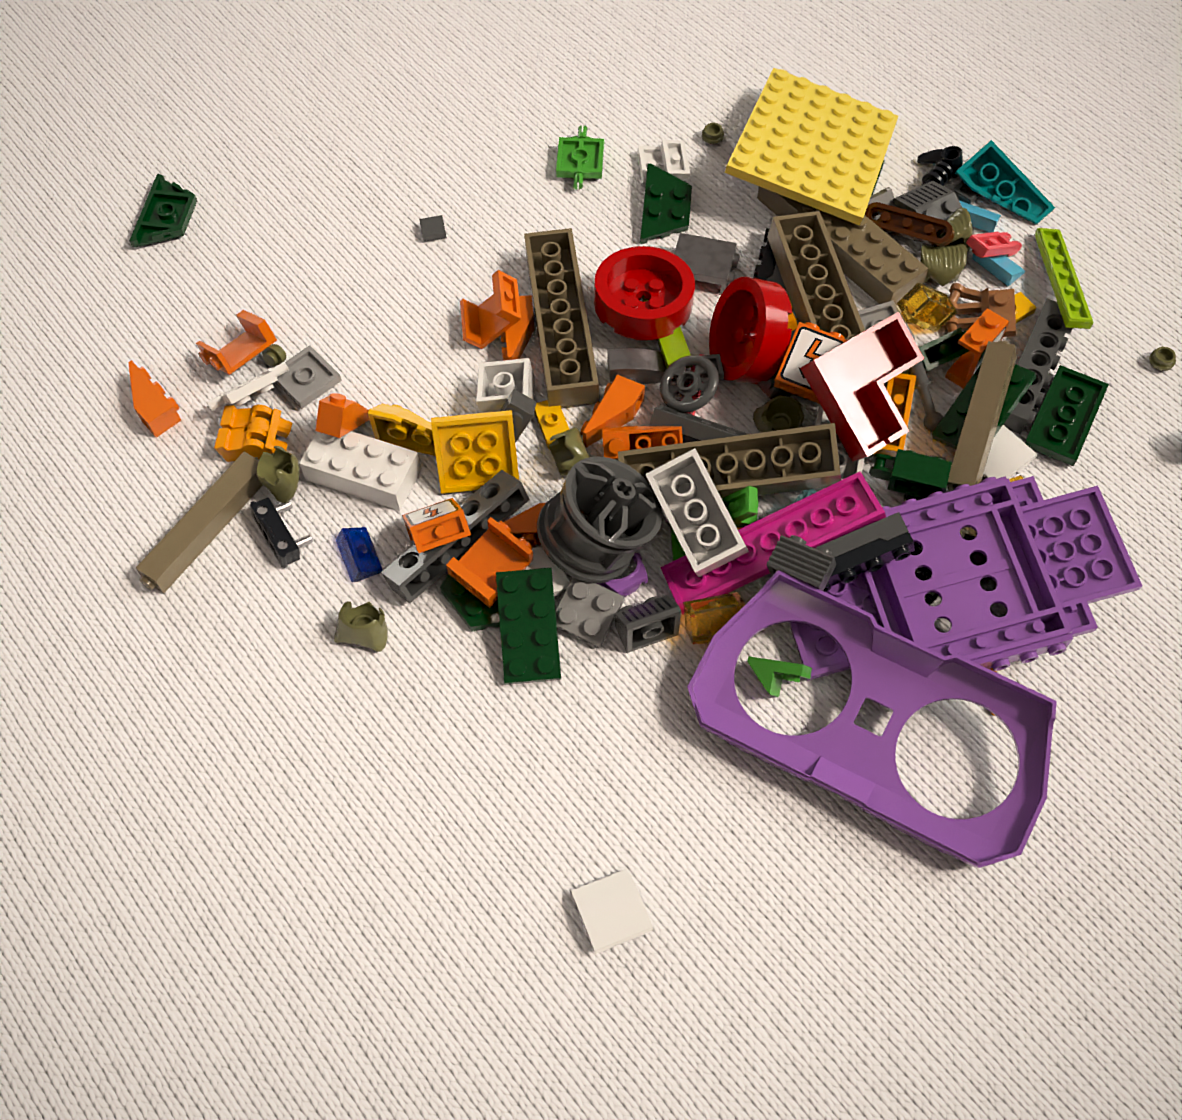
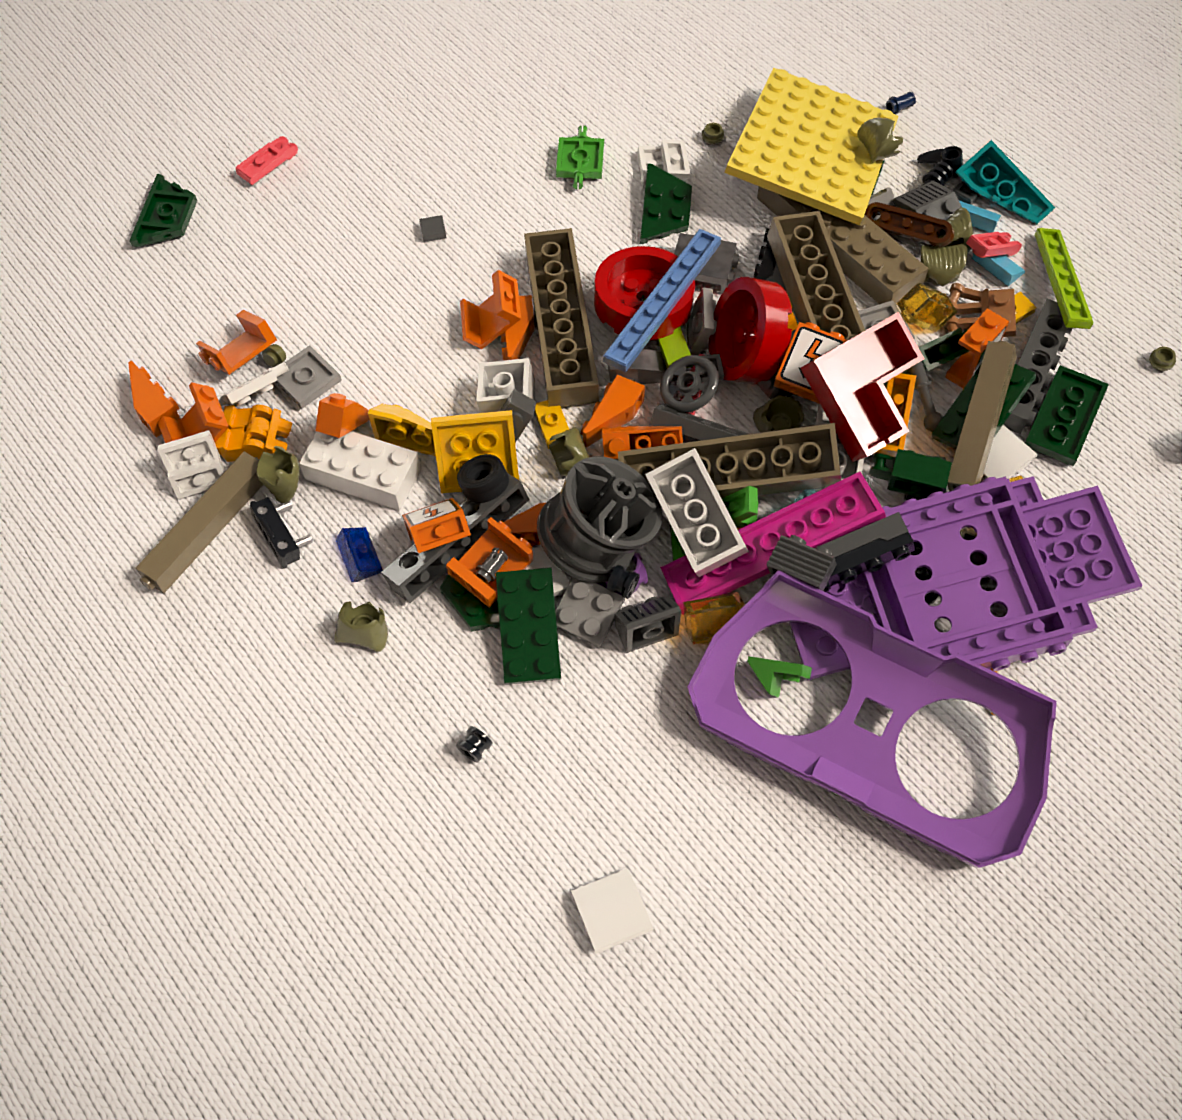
none -> white slope [157,430,225,499]
none -> orange panel [158,382,229,443]
none -> coral hinge [235,136,298,185]
none -> black wheel [456,726,493,763]
none -> black tyre [457,454,509,503]
none -> dark grey pin [475,547,508,584]
none -> medium blue tile [603,229,721,373]
none -> black wheel [607,565,640,599]
none -> light grey plate [686,287,717,355]
none -> olive hair [858,118,903,163]
none -> dark blue pin [886,92,916,115]

